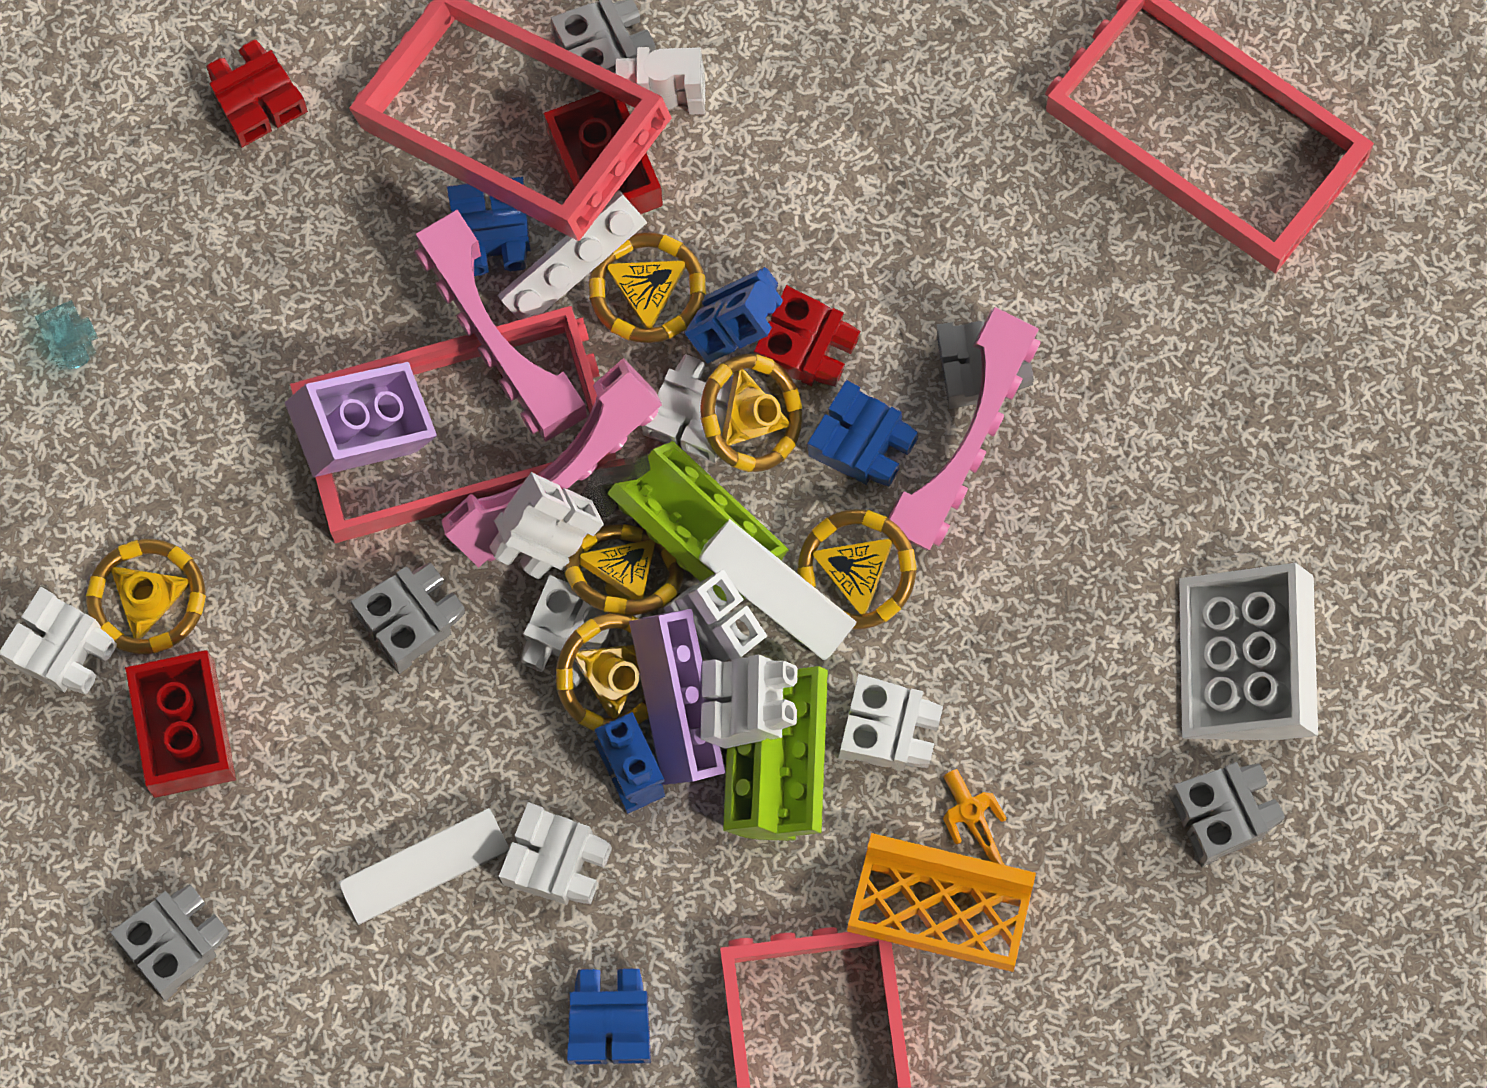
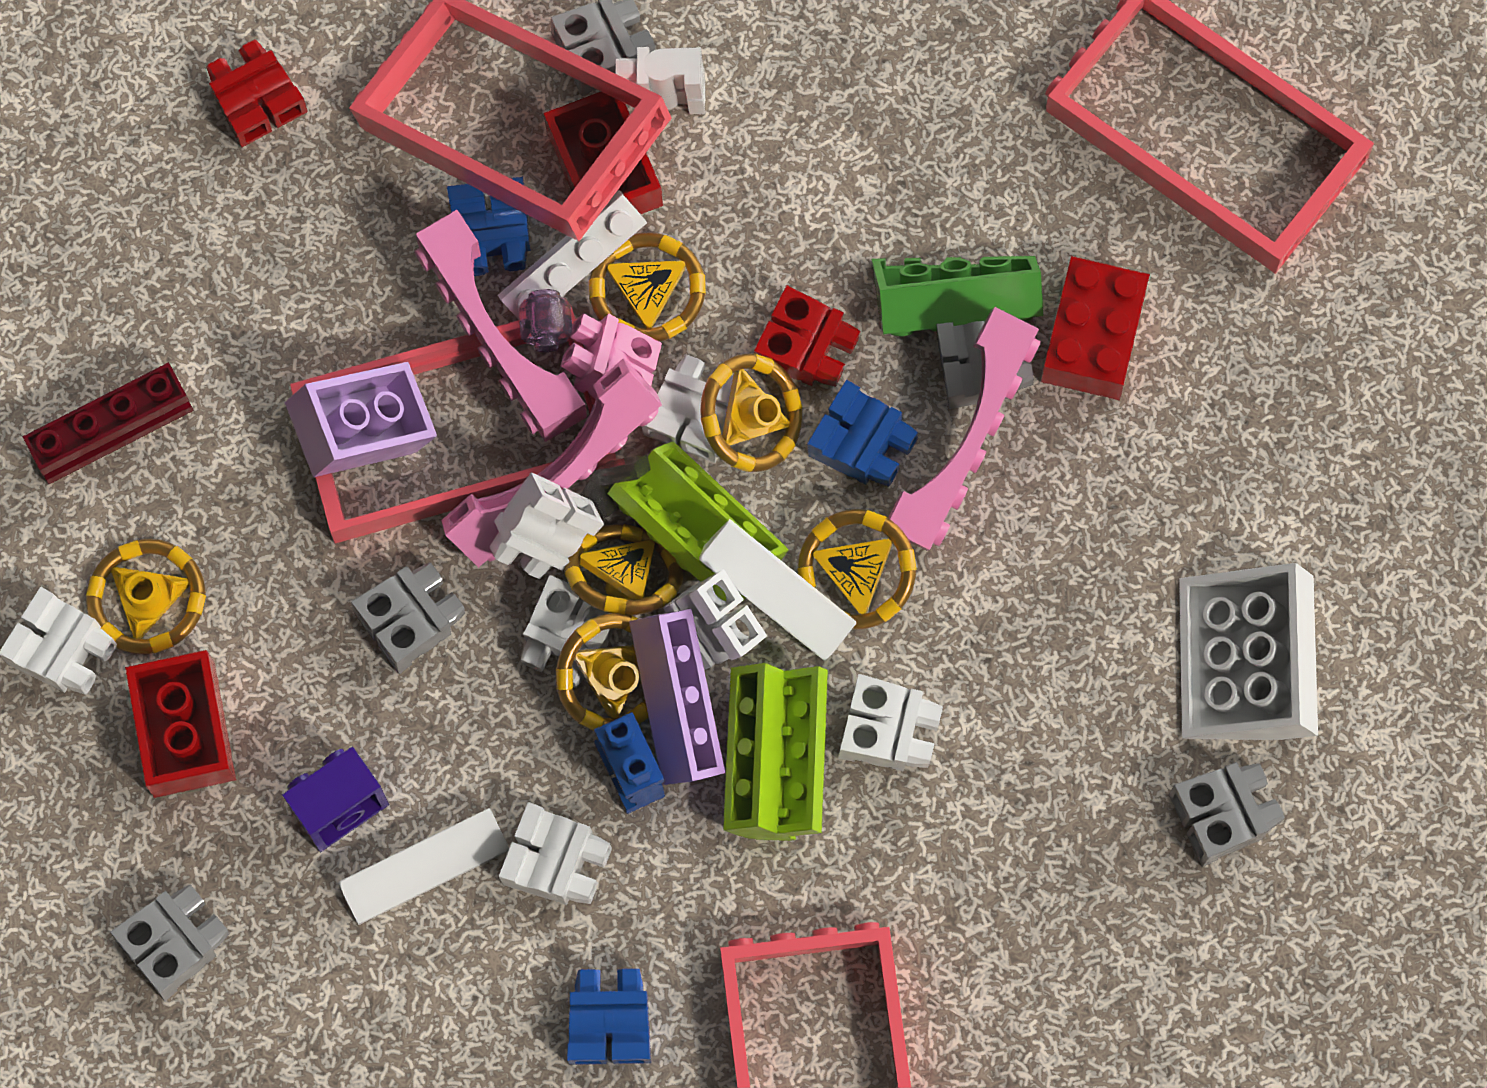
clear light blue brick [34,300,98,370] -> none
blue hips [684,267,783,364] -> none
white hips [701,655,797,749] -> none
light orange fence [847,833,1036,972] -> none
light orange piece [943,769,1006,865] -> none
none -> dark red brick [22,362,194,484]
none -> dark purple brick [282,746,390,853]
none -> clear purple head [519,289,572,352]
none -> bright pink hips [560,314,662,399]
none -> bright green wedge [871,256,1043,336]
none -> red brick [1041,256,1150,401]

